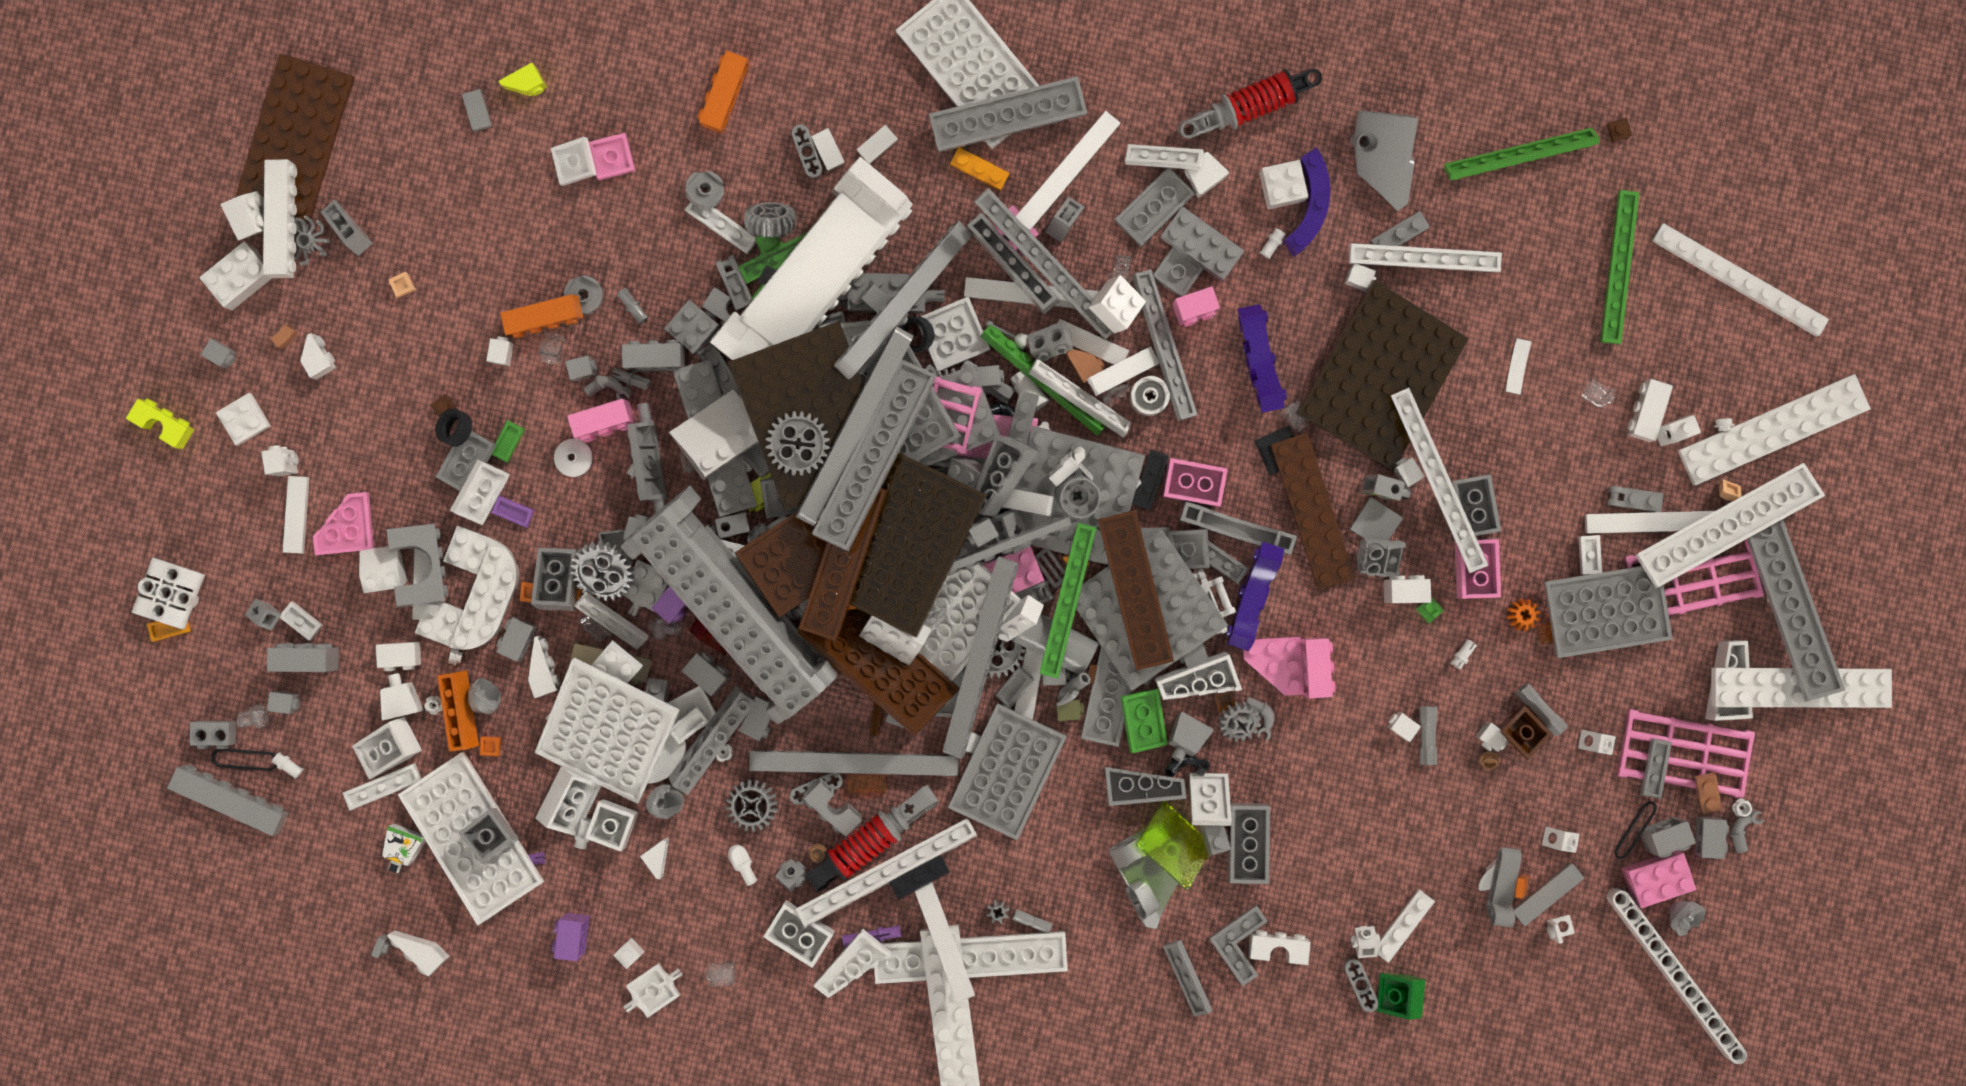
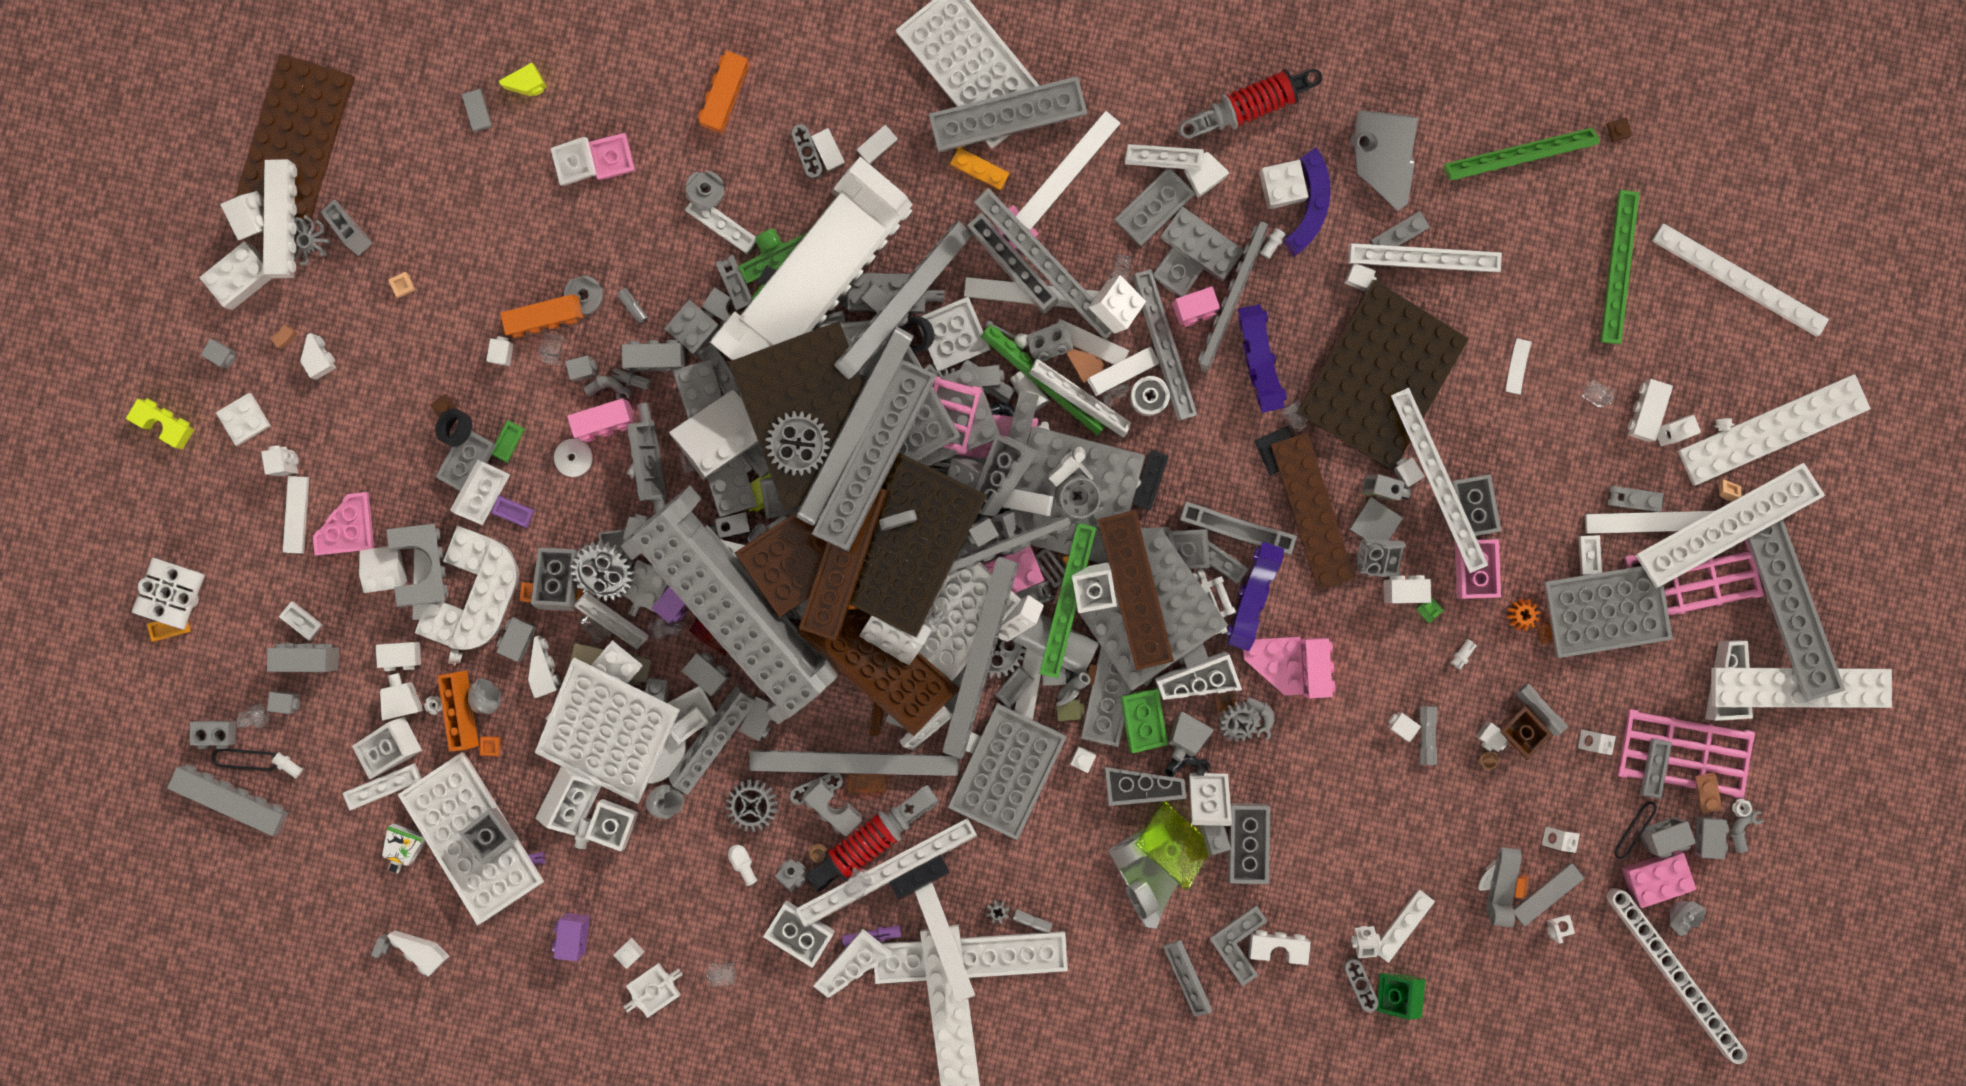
light grey brick [245,599,282,630] -> none
white slope [640,838,669,879] -> none
white plate [716,744,732,762] -> none
light grey gear [744,202,796,238] -> none
light grey arch [1045,197,1084,242] -> none
bright pink brick [1162,458,1228,507] -> none
none -> clear bracket [843,868,872,901]
none -> light grey beam [879,510,917,530]
none -> white plate [900,706,953,750]
none -> white brick [1070,745,1096,773]
none -> white slope [1072,563,1117,613]
none -> light grey plate [1198,222,1268,373]

